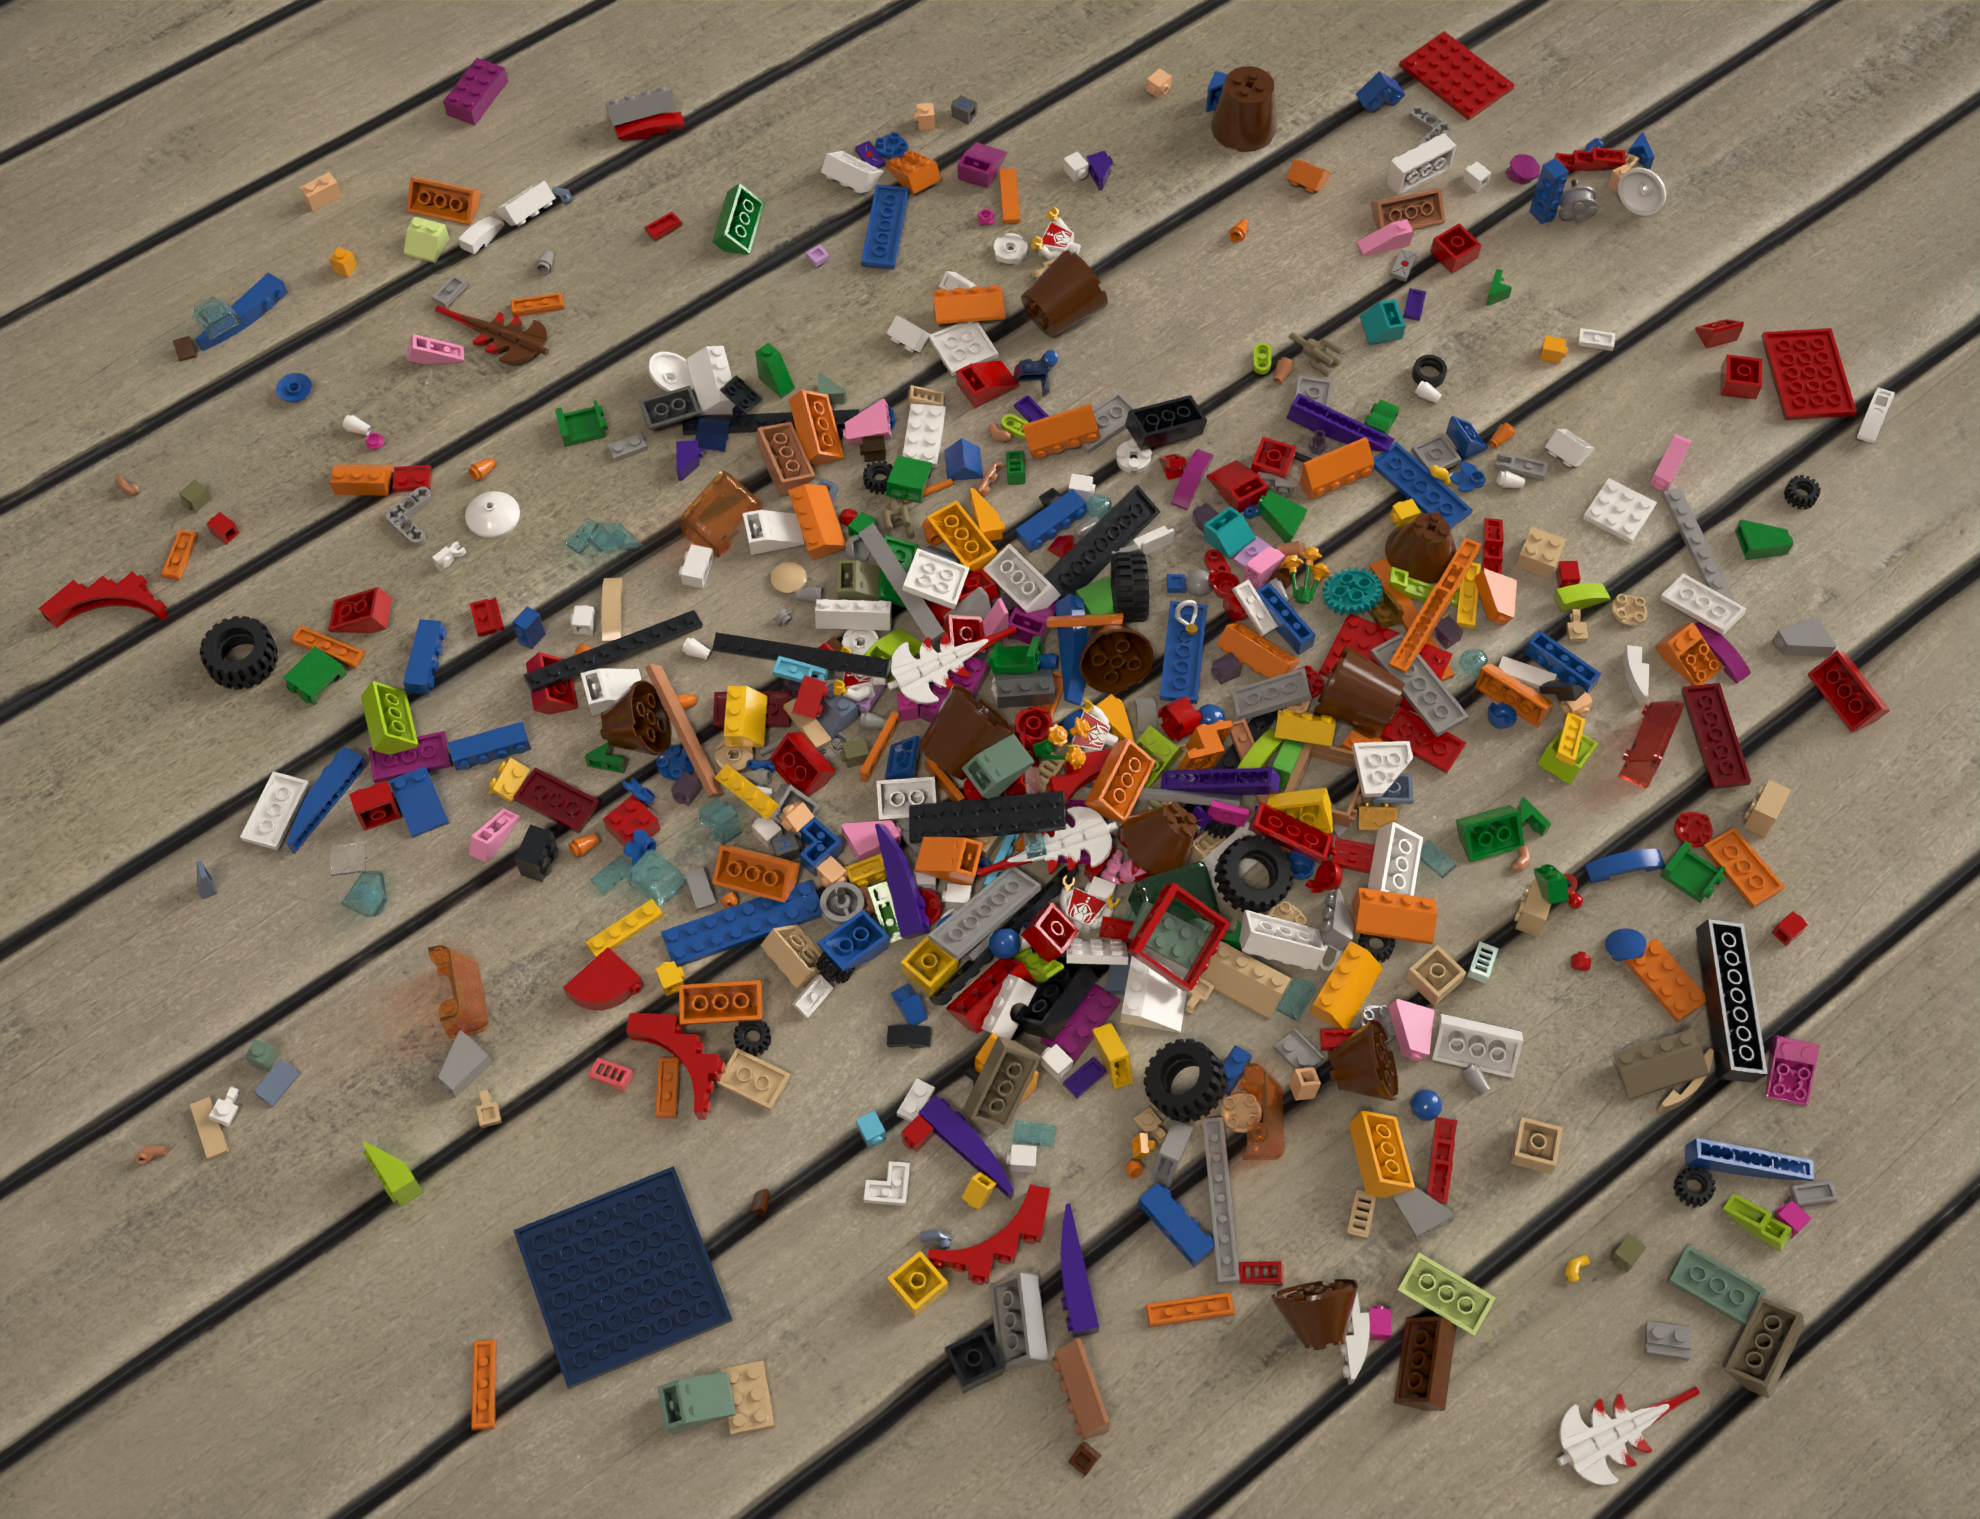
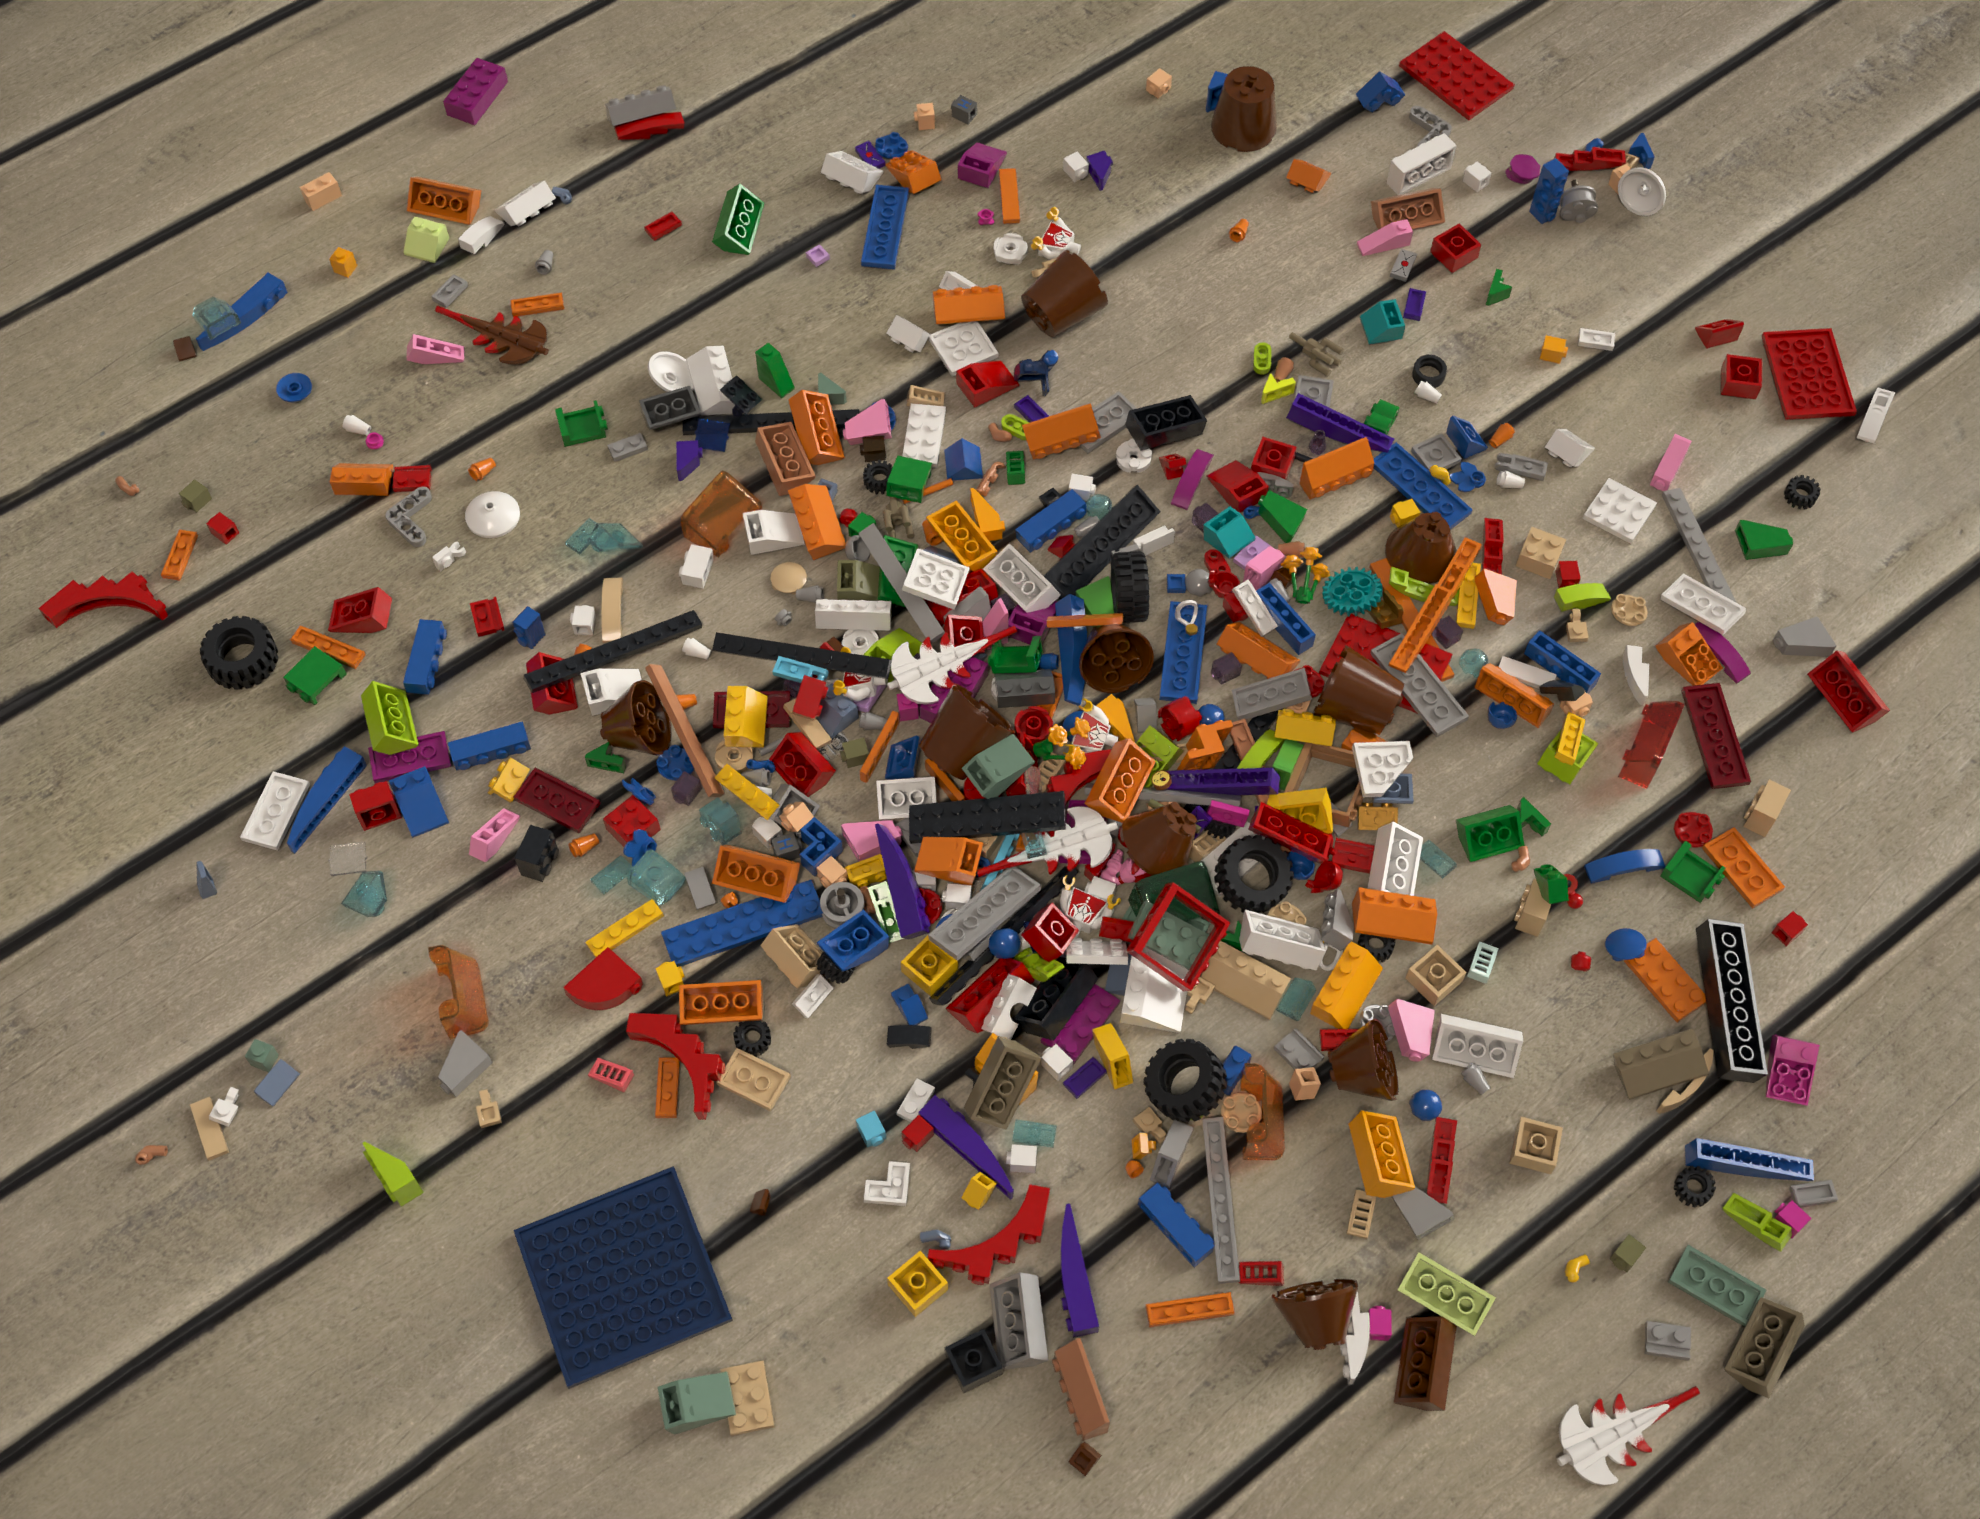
orange tile [471,1340,497,1430] -> none
red plate [1380,706,1467,774] -> none
none -> tile [1151,770,1172,790]
none -> neon yellow slope [1261,373,1296,404]

